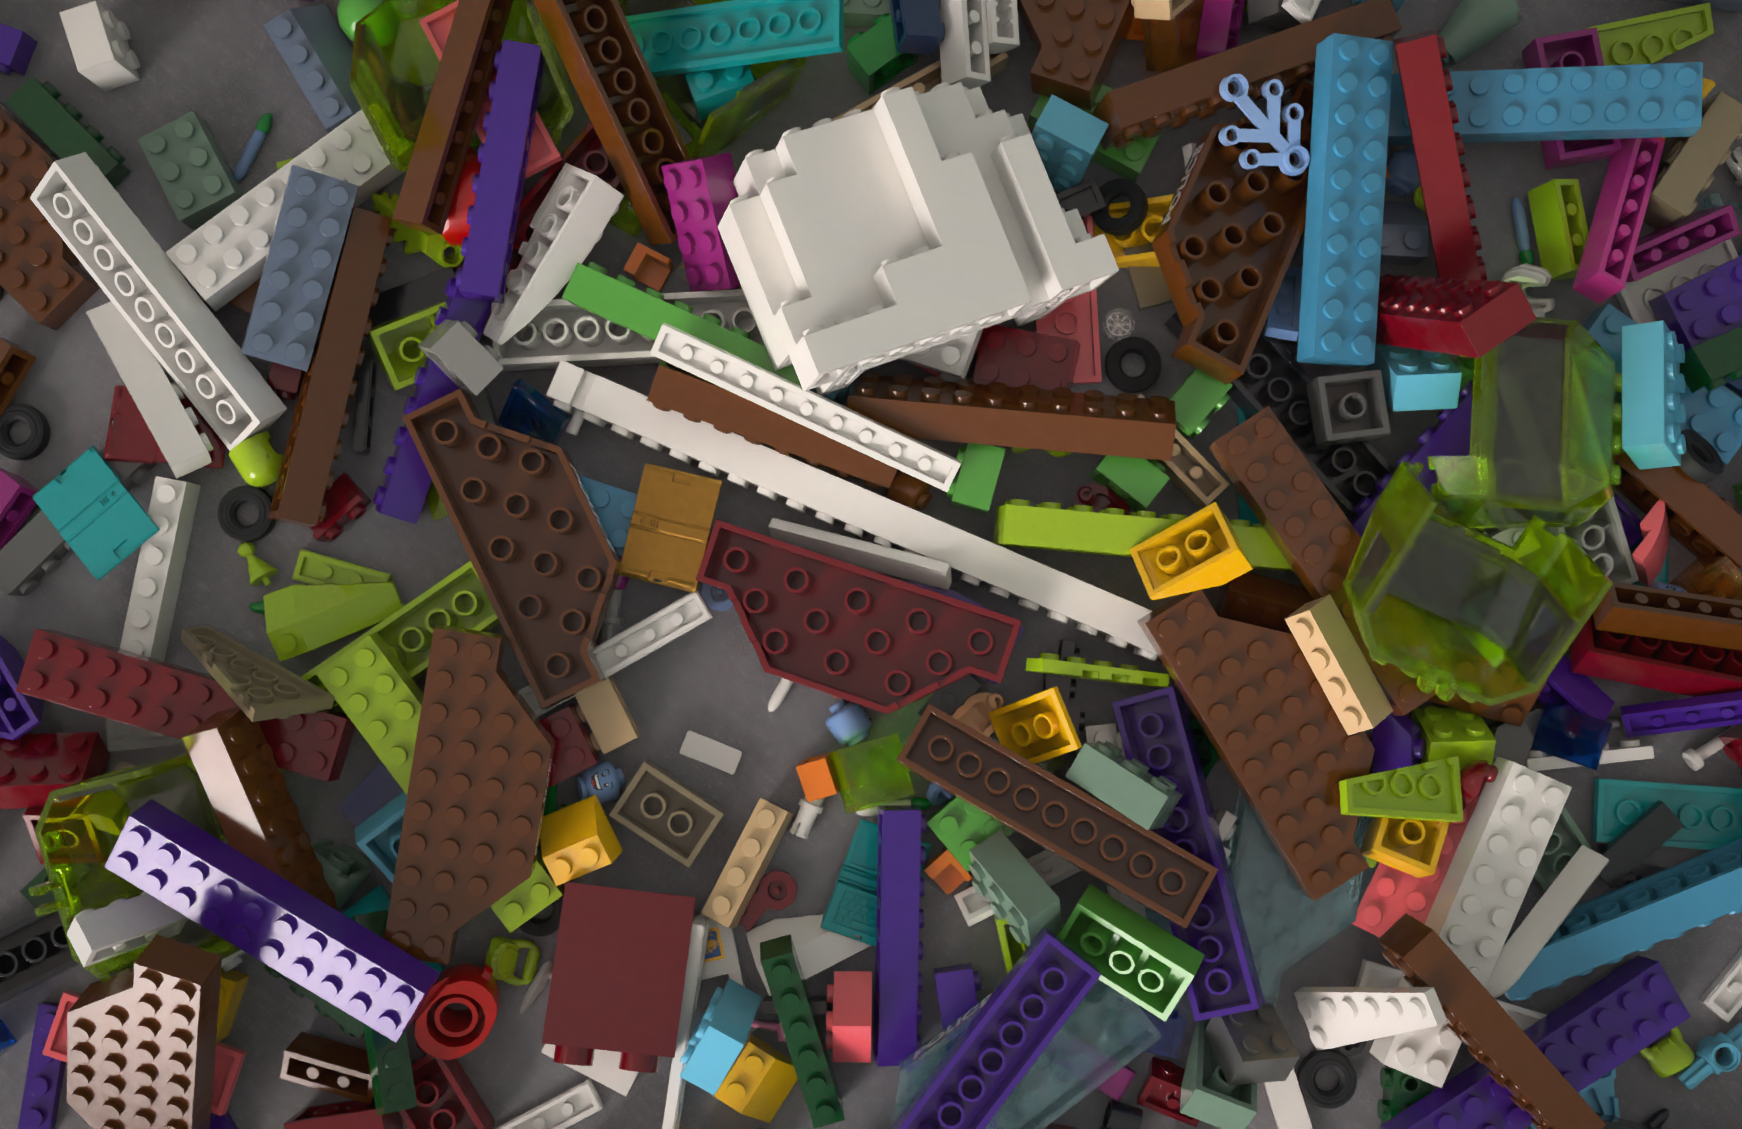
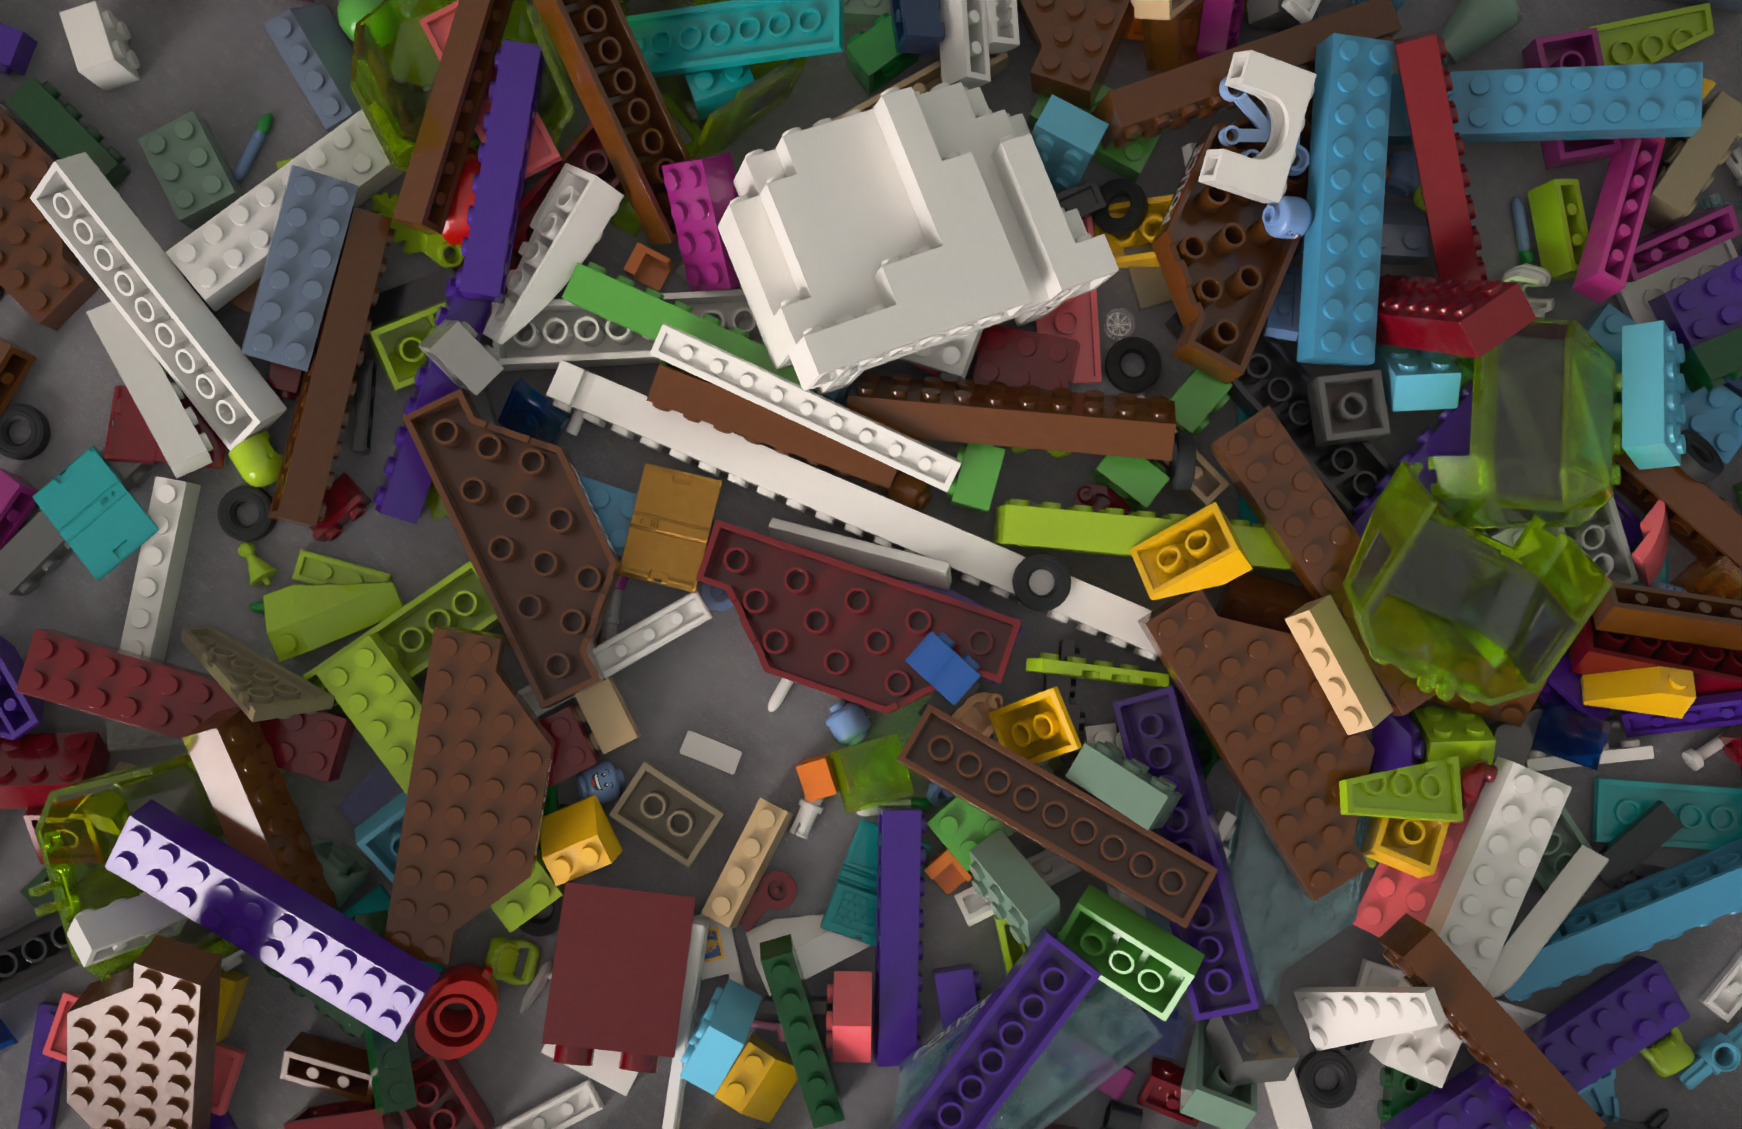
none -> blue brick [905,631,981,705]
none -> black tyre [1012,553,1071,611]
none -> black tyre [1169,432,1196,490]
none -> white arch [1198,50,1317,203]
none -> medium blue head [1262,195,1313,240]
none -> yellow slope [1581,666,1696,719]

